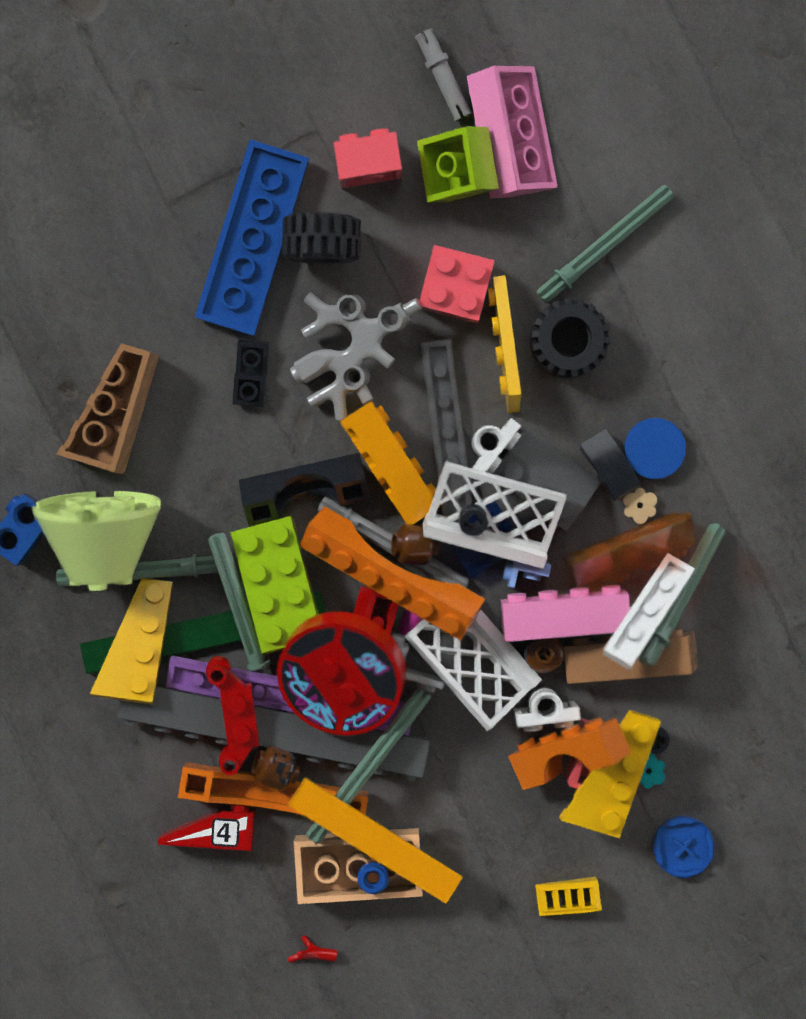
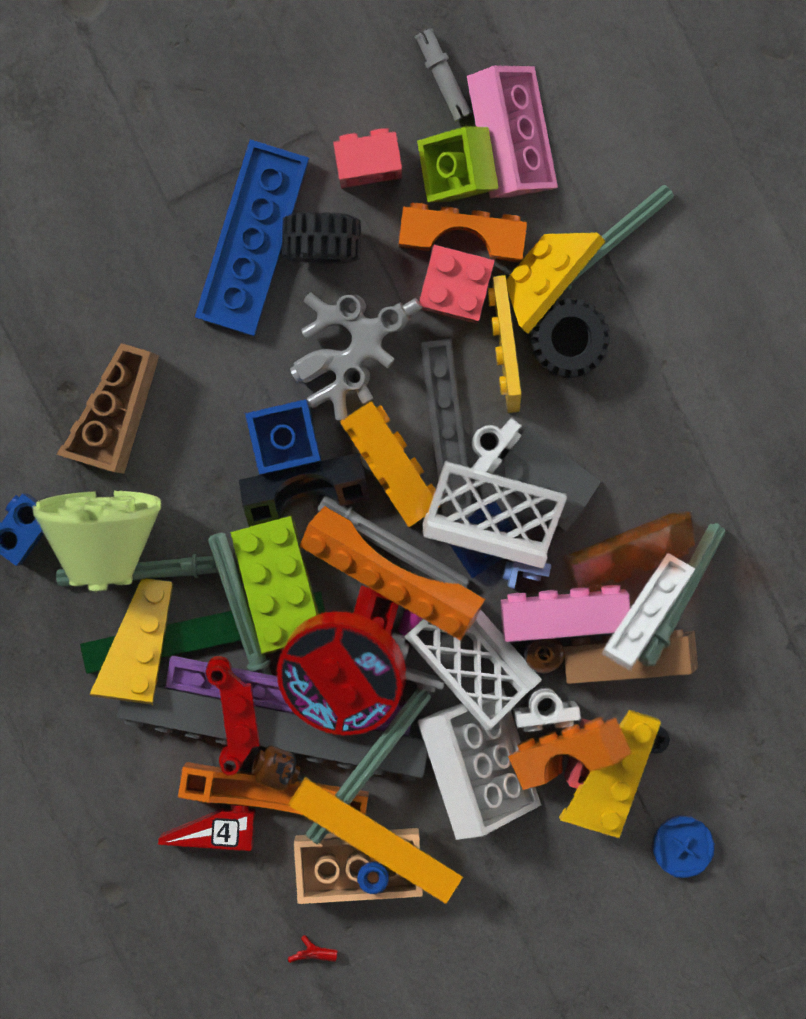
black slope [232,340,270,407] -> none
reddish brown head [391,524,439,565] -> none
black bush [459,504,488,536] -> none
yellow slope [535,876,602,916] -> none
black slope [580,429,640,501] -> none
tan plant [623,488,657,524] -> none
blue tile [624,418,686,479] -> none
teal plant [639,753,665,789] -> none
none -> blue brick [245,399,322,475]
none -> orange arch [399,203,527,263]
none -> white slope [418,688,541,840]
none -> yellow wing [506,233,606,334]

